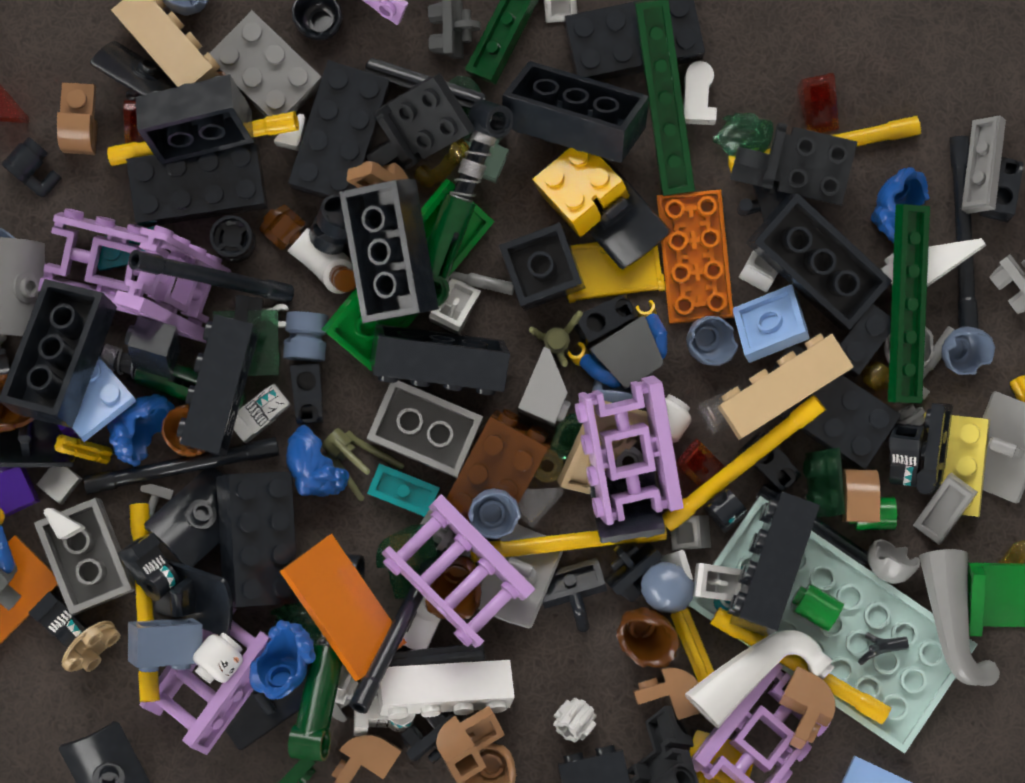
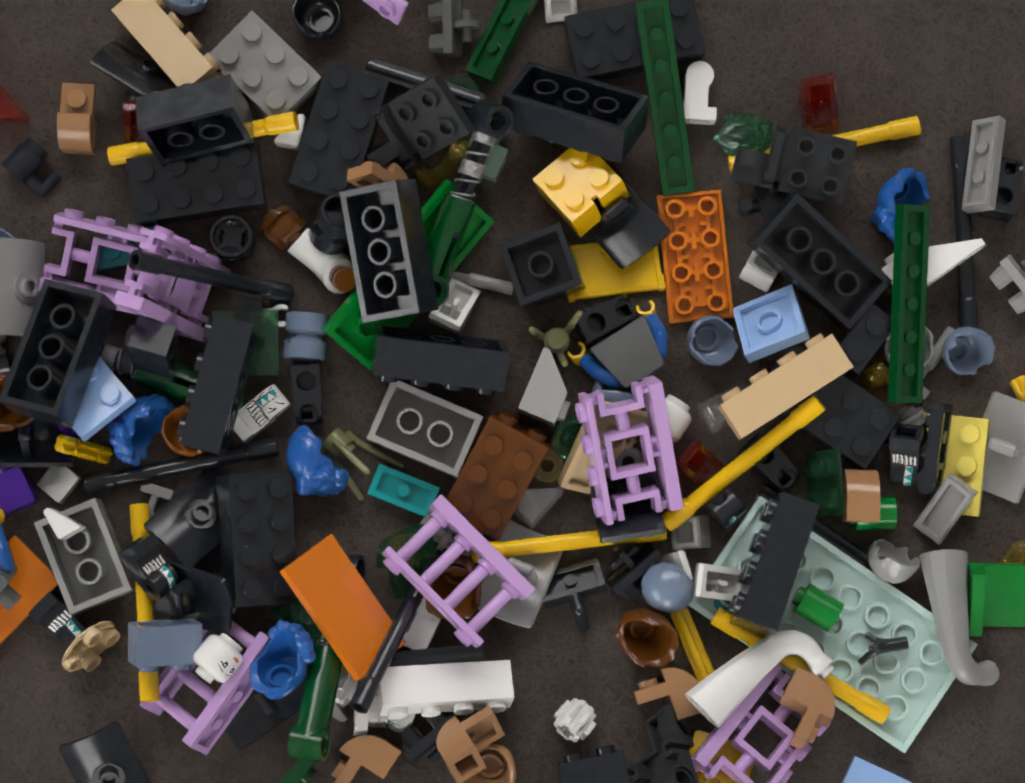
sand blue hair [468,488,521,539] -> none

